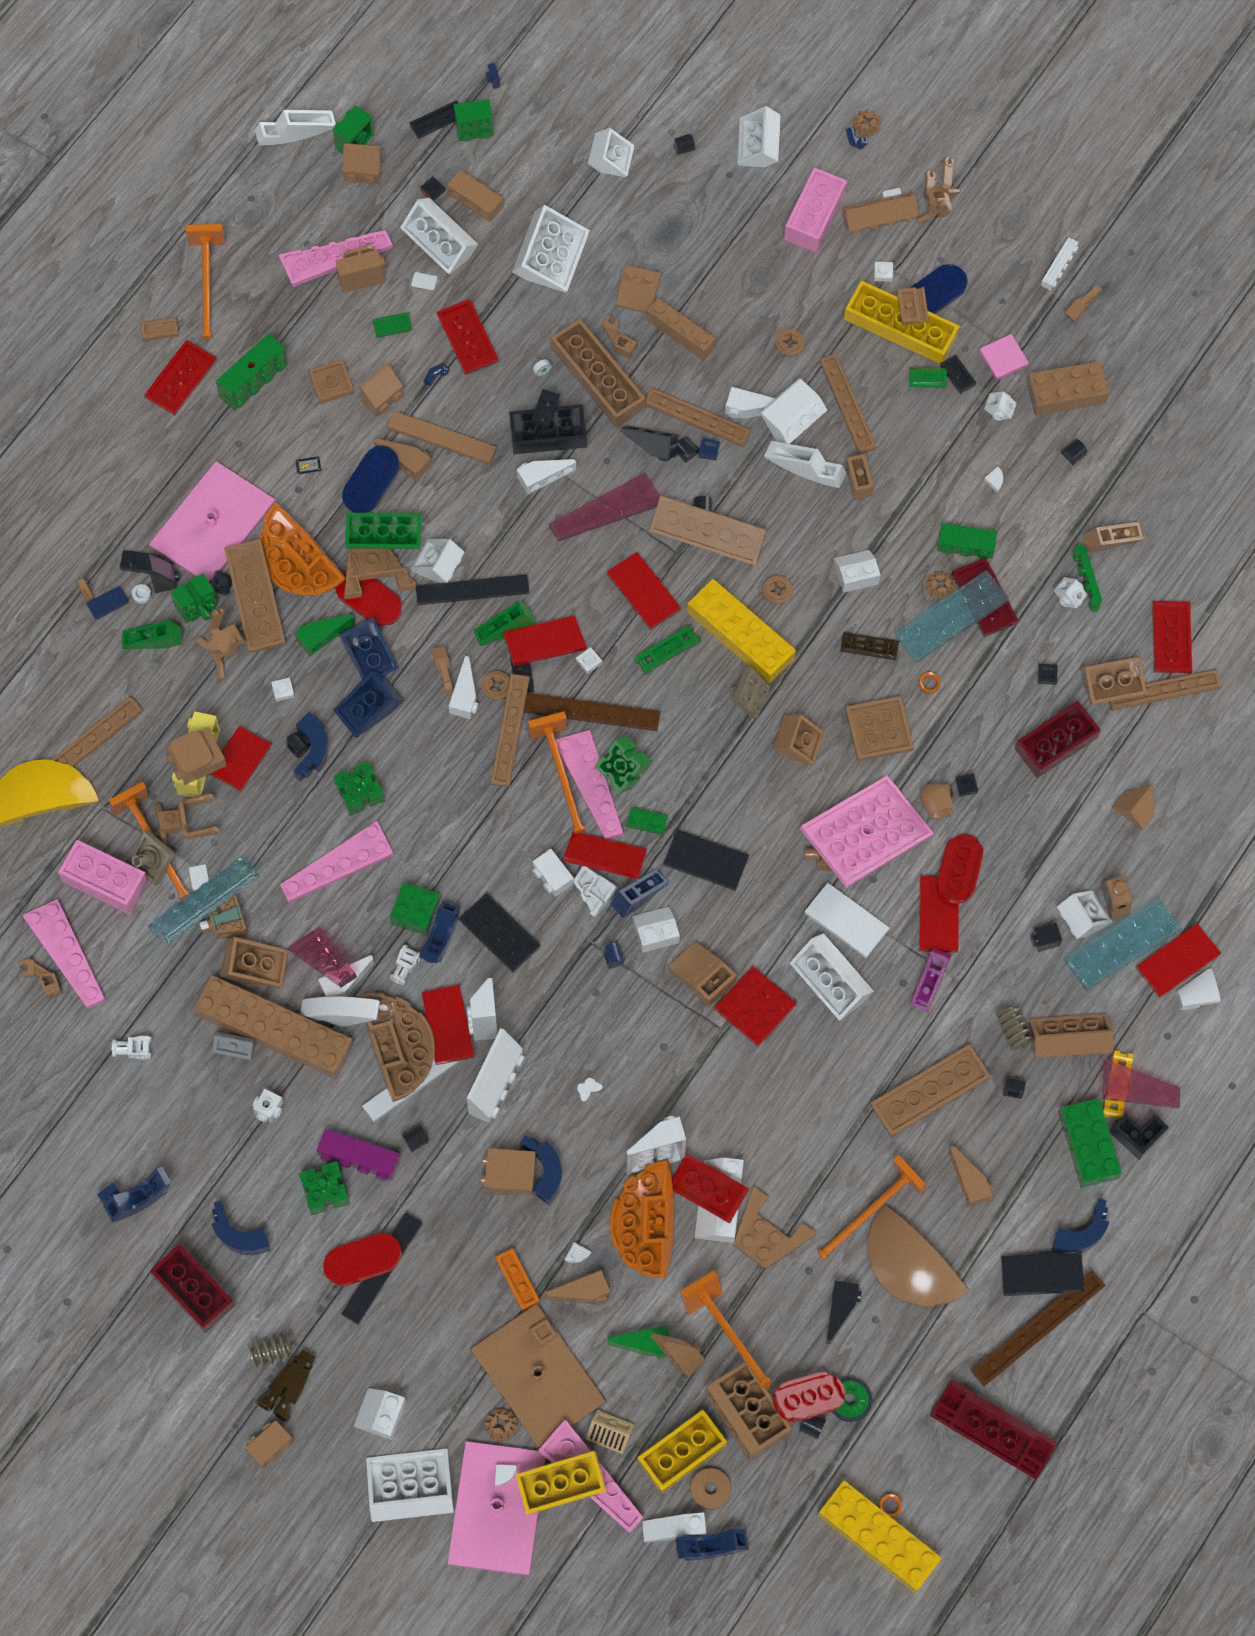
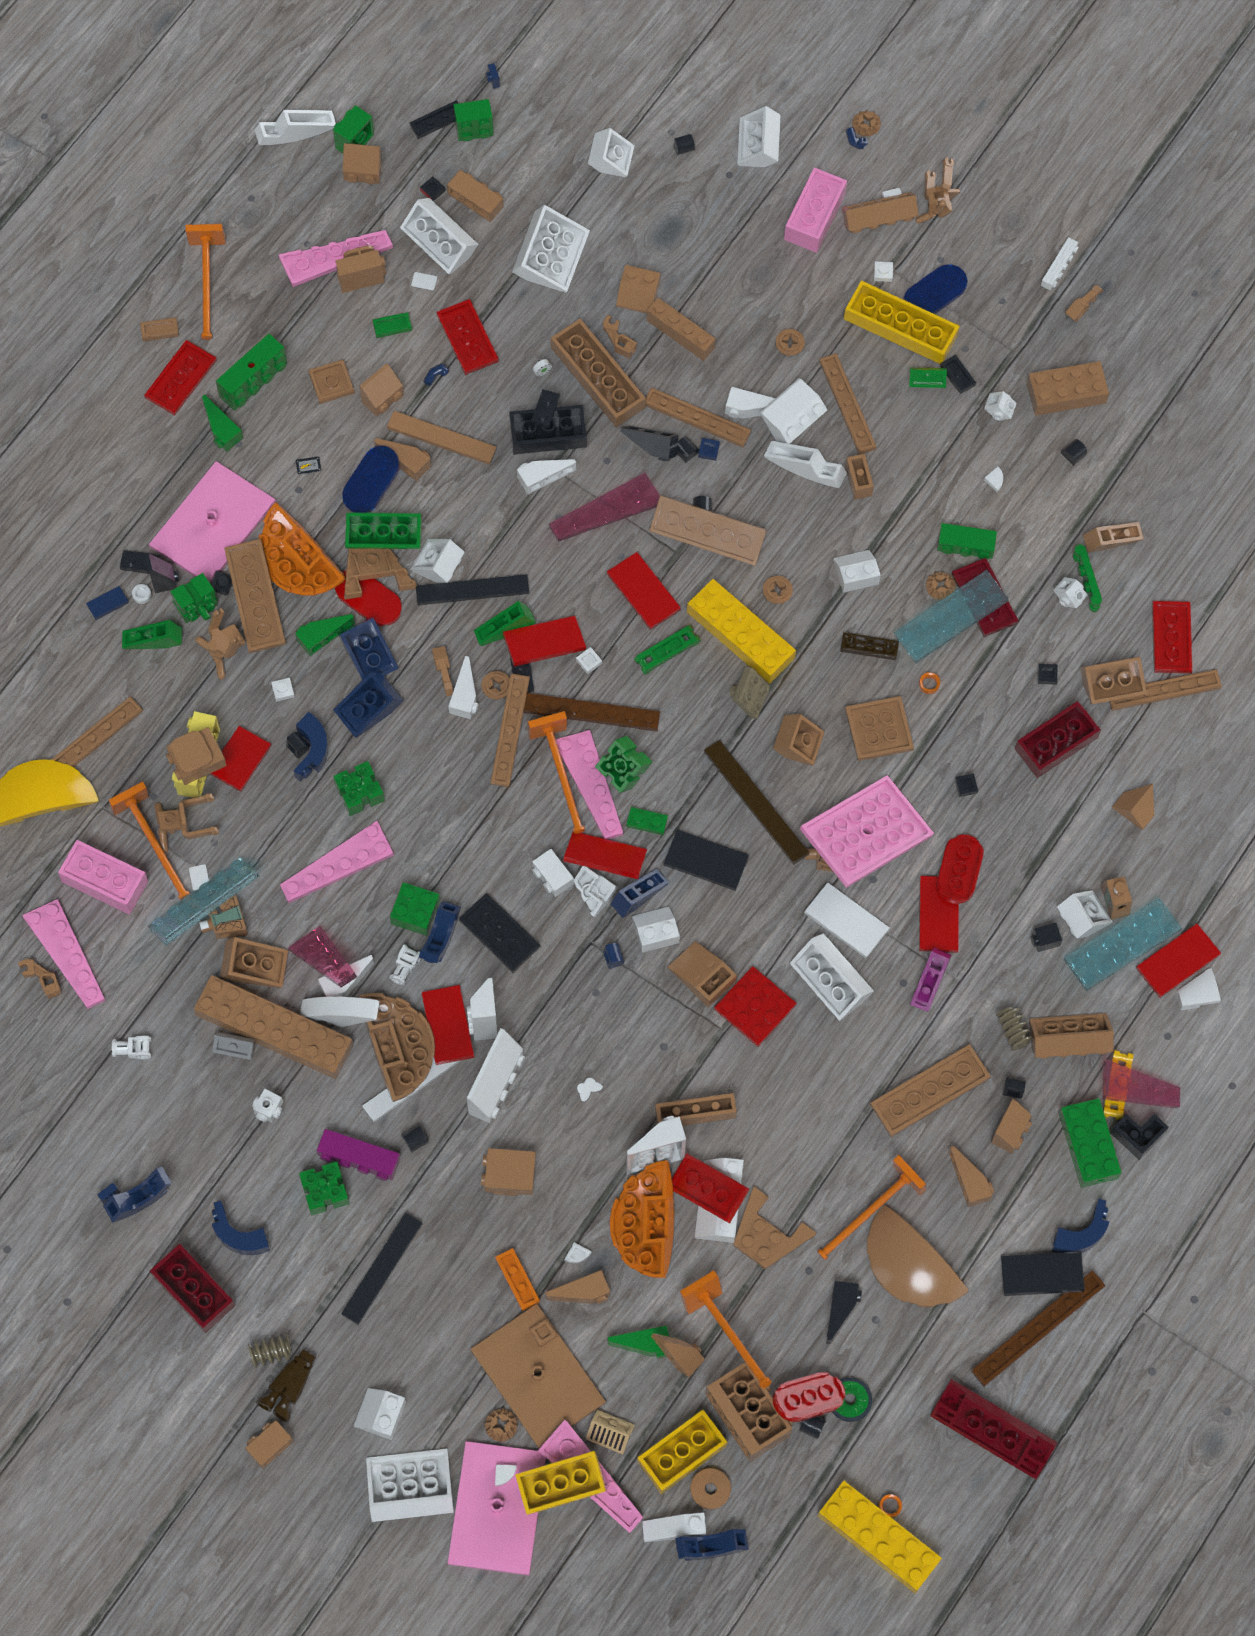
medium nougat tile [77,578,94,602] -> none
dark tan plate [129,831,175,885] -> none
red tile [323,1233,402,1286] -> none
dark blue arch [520,1136,562,1206] -> none
medium nougat plate [897,287,929,325] -> none
medium nougat piece [920,784,953,819] -> none
bright pink tile [979,334,1029,381] -> none
none -> green slope [202,394,243,452]
none -> medium nougat brick [655,1093,737,1126]
none -> dark brown tile [704,740,809,865]
none -> medium nougat slope [991,1099,1032,1154]

